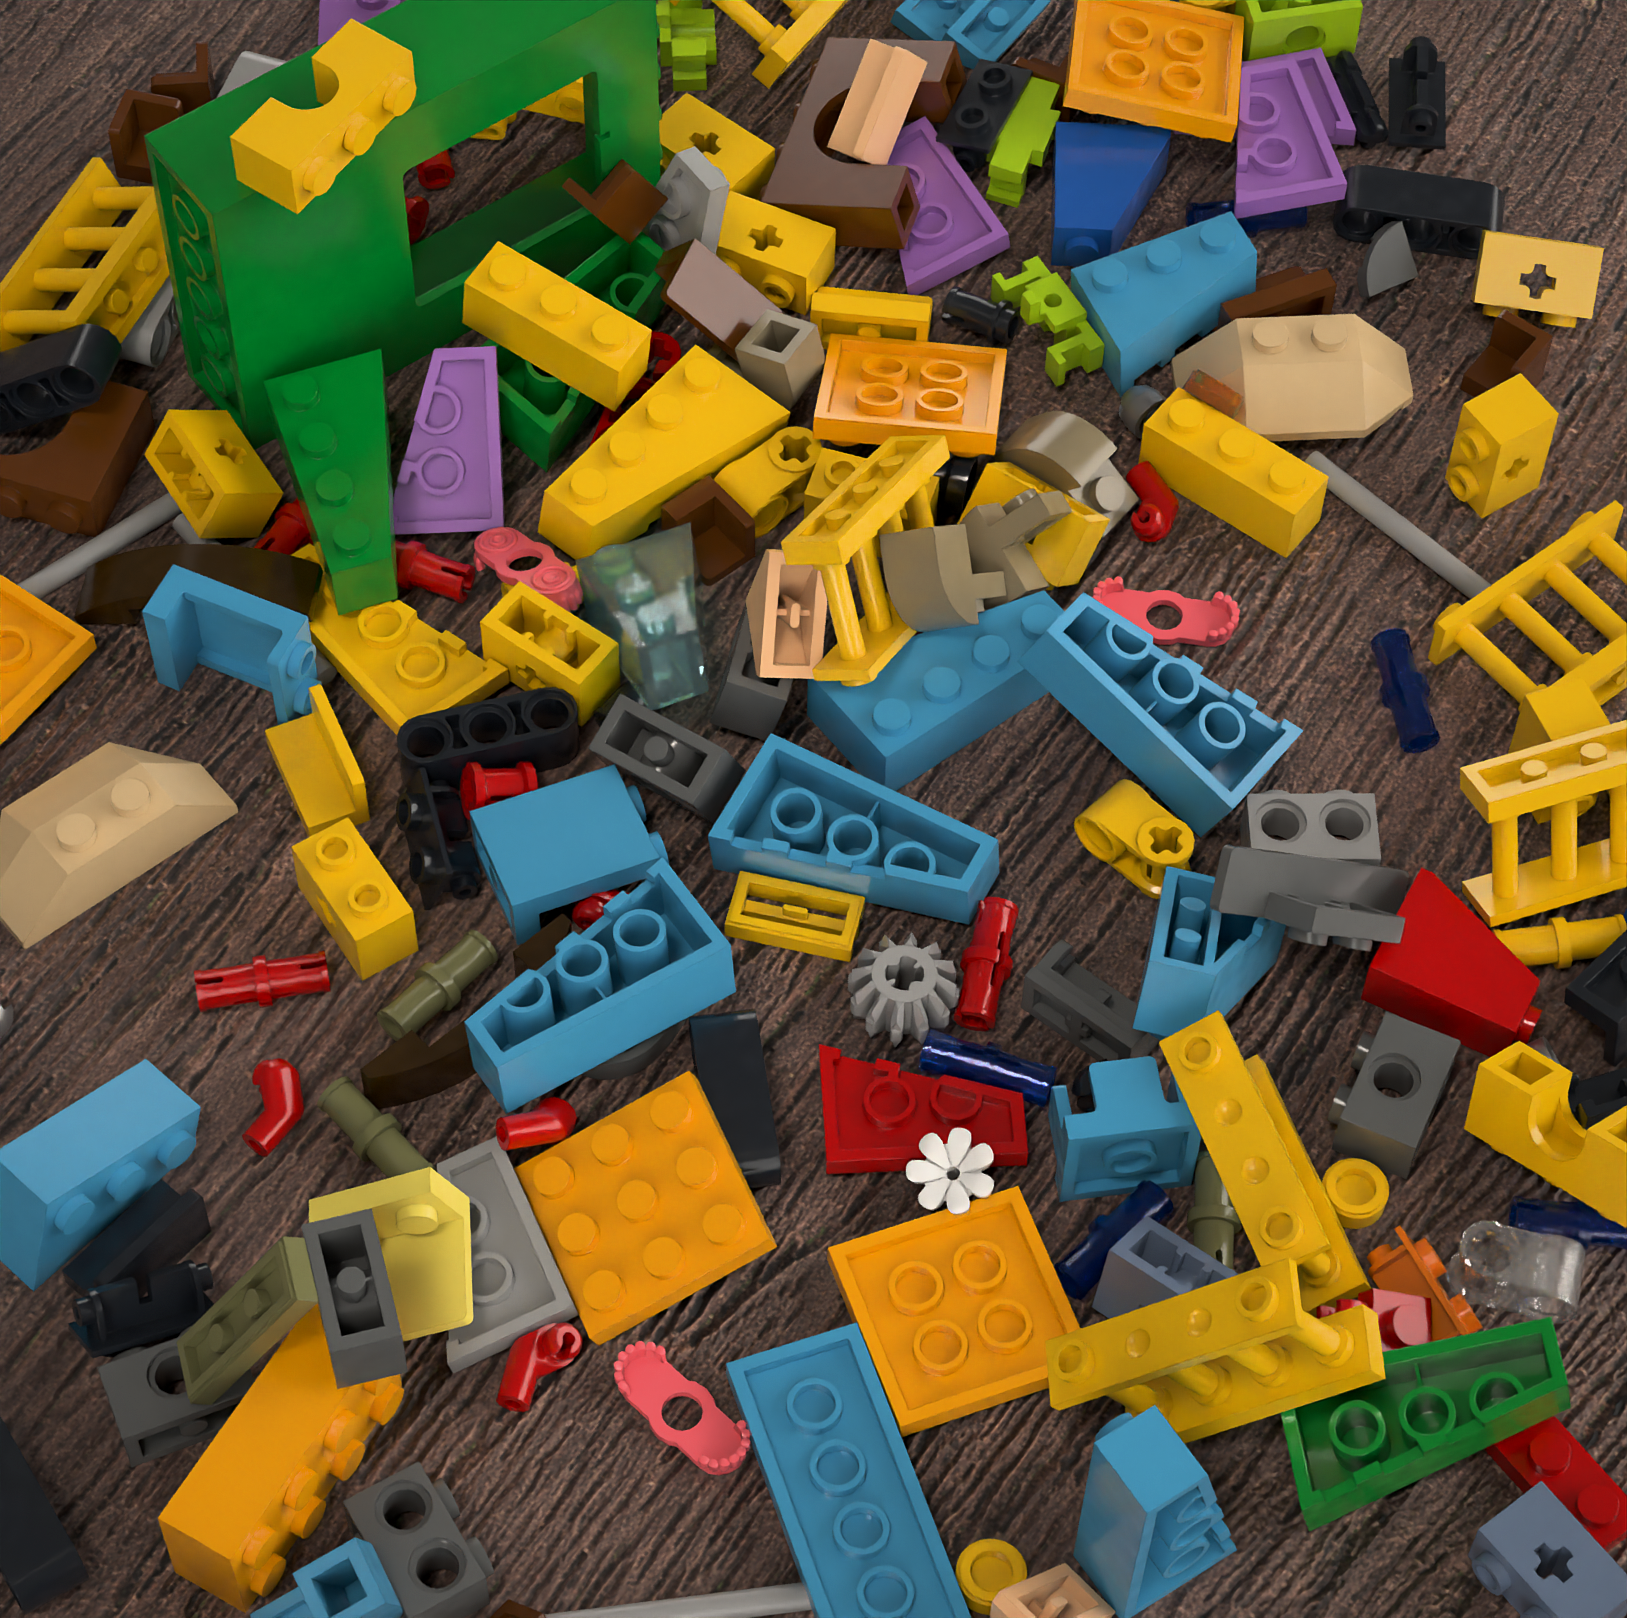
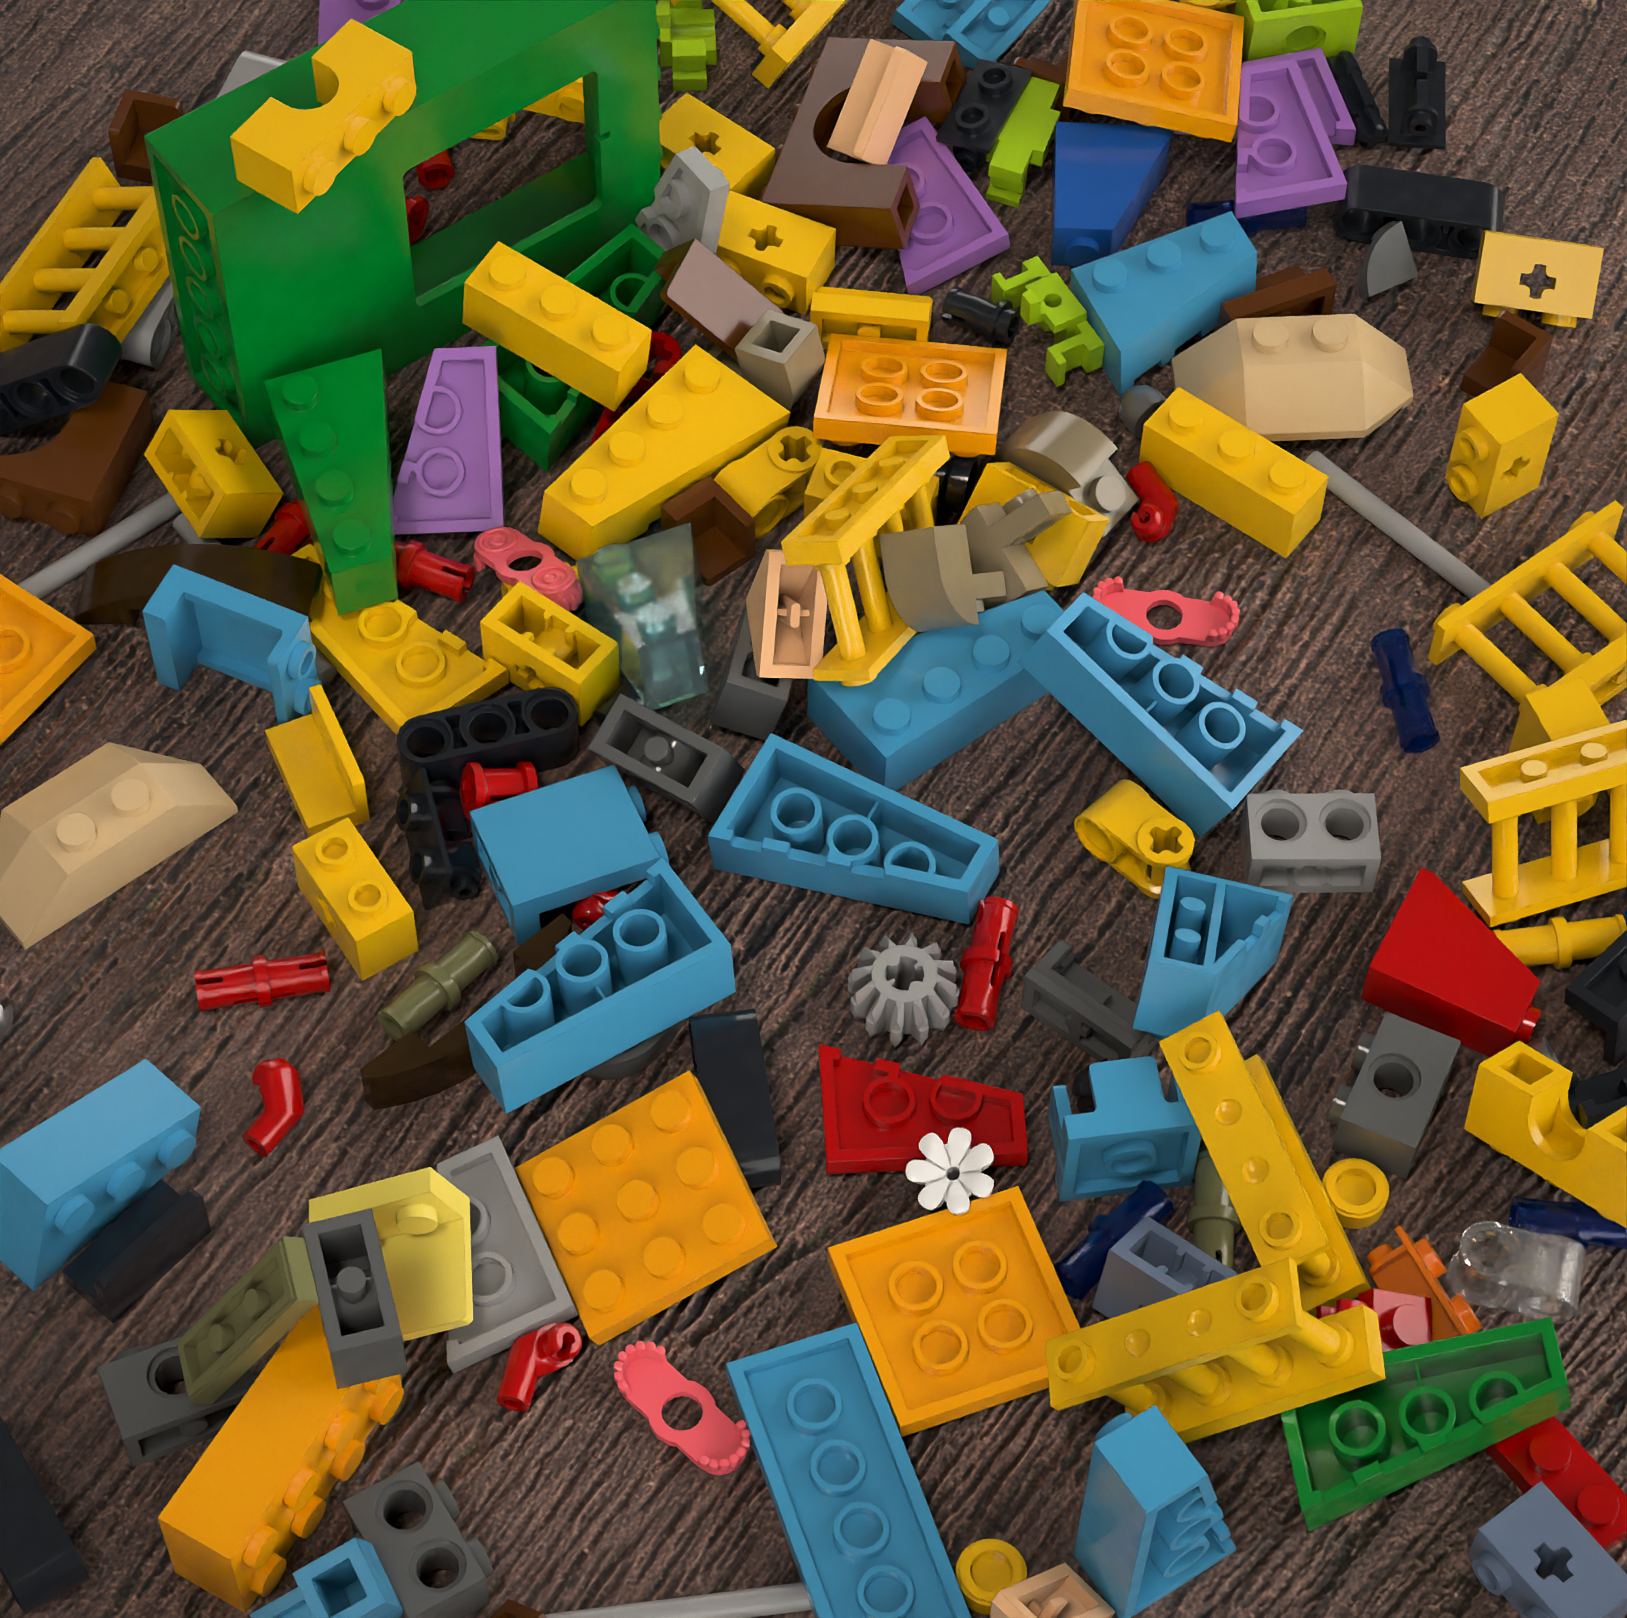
black hinge [68,1259,214,1358] -> none
reddish brown panel [151,41,215,114] -> none
olive pin [317,1076,437,1178] -> none
red arm [496,1097,577,1151] -> none
reddish brown panel [562,159,668,244] -> none
yellow tile [724,871,865,962] -> none
clear blue pin [918,1029,1058,1108] -> none
clear orange tile [1182,369,1244,419] -> none
dark grey bracket [1210,845,1409,951] -> none

